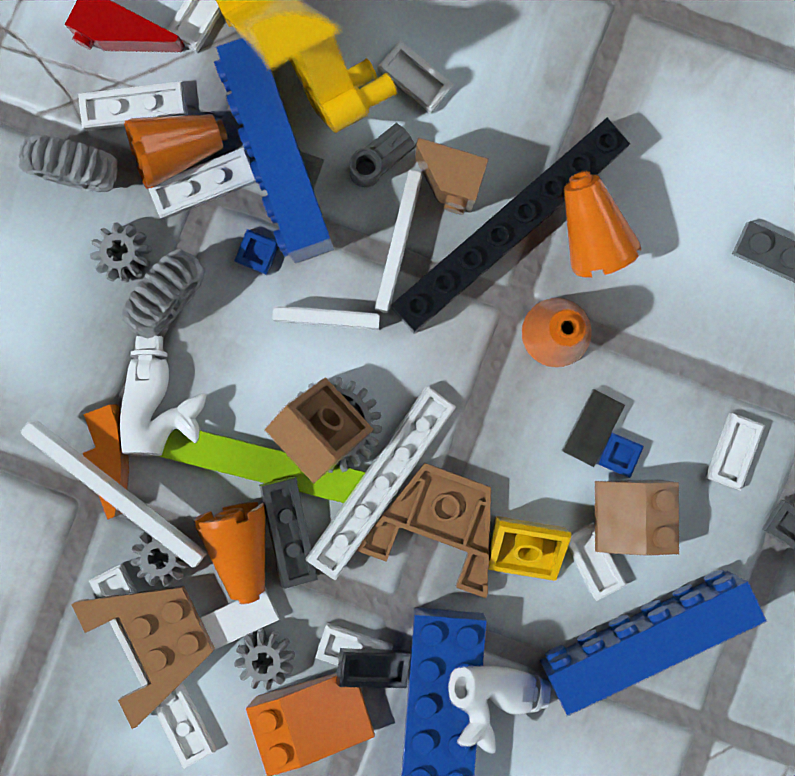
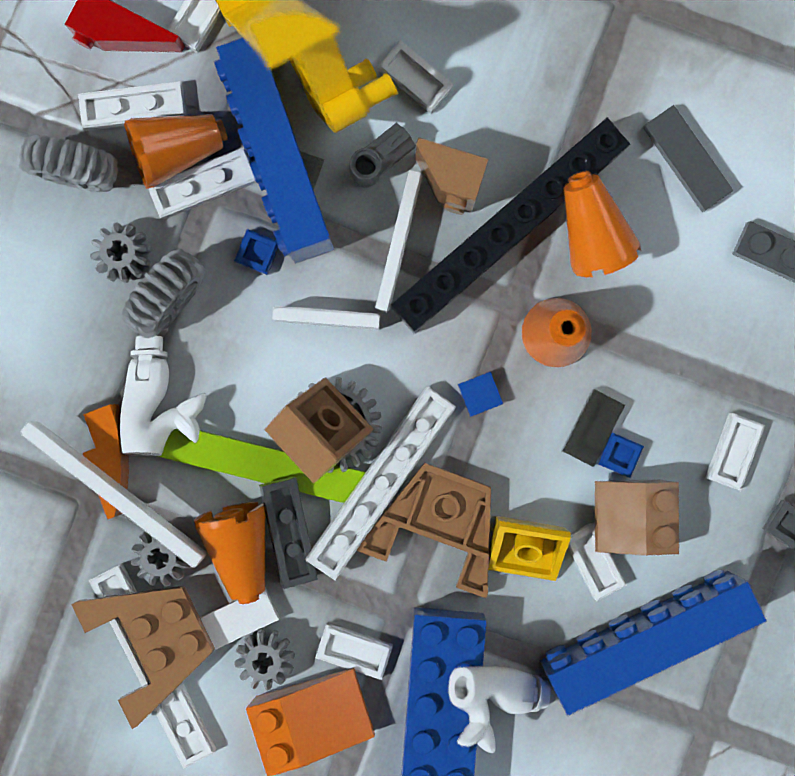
black tile [336,648,411,688] -> none
none -> blue tile [457,371,503,417]
none -> dark grey tile [643,105,734,212]

